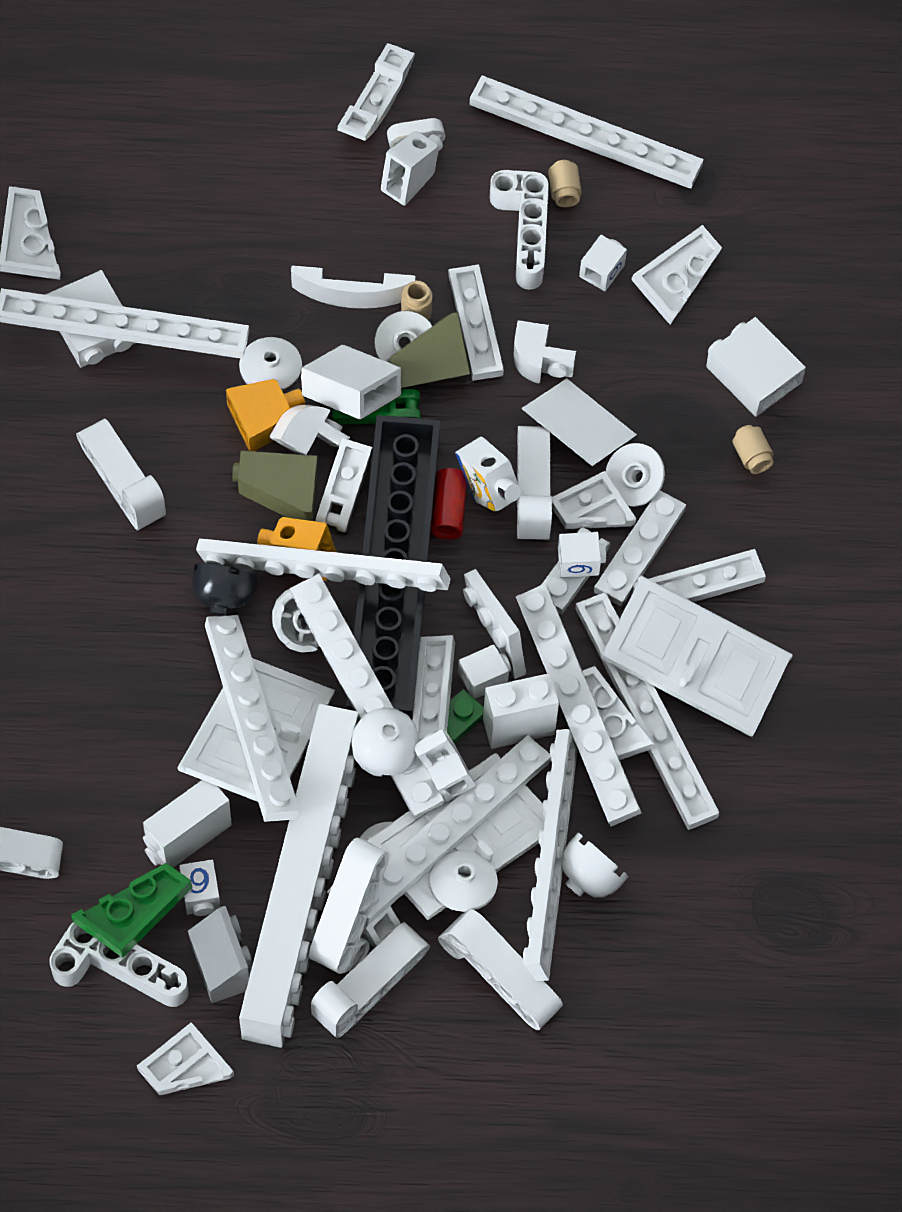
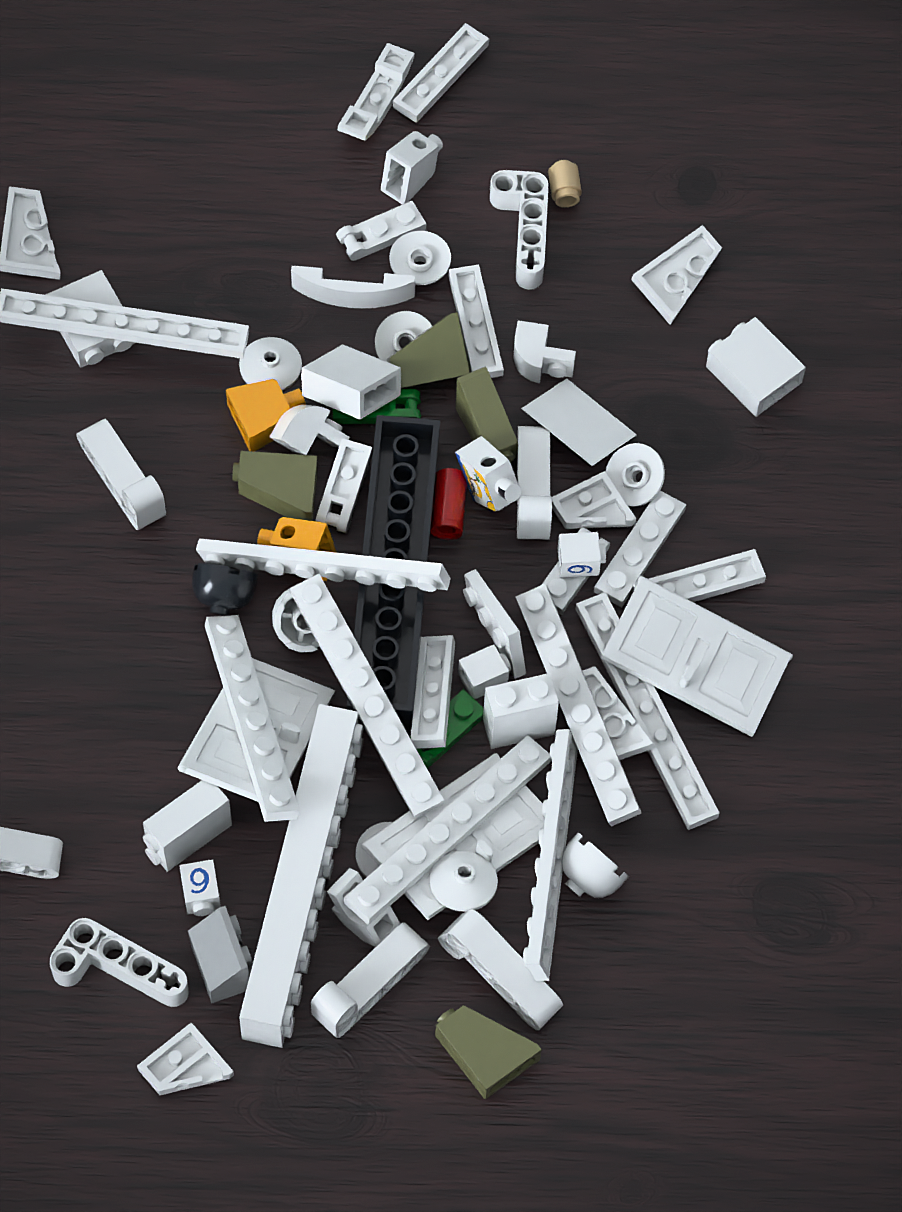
green wing [71,863,193,958] -> none
white beam [309,837,389,974] -> none
white cylinder [352,707,419,777] -> none
white beam [387,118,446,148] -> none
tan brick [401,281,432,320] -> none
white brick [414,729,476,802] -> none
white plate [469,76,703,189] -> none
white brick [579,235,627,291] -> none
tan brick [732,425,774,474] -> none
none -> white plate [336,201,426,261]
none -> white dish [389,231,451,285]
none -> white plate [393,23,489,123]
none -> olive slope [435,1005,542,1100]
none -> olive slope [456,366,518,463]

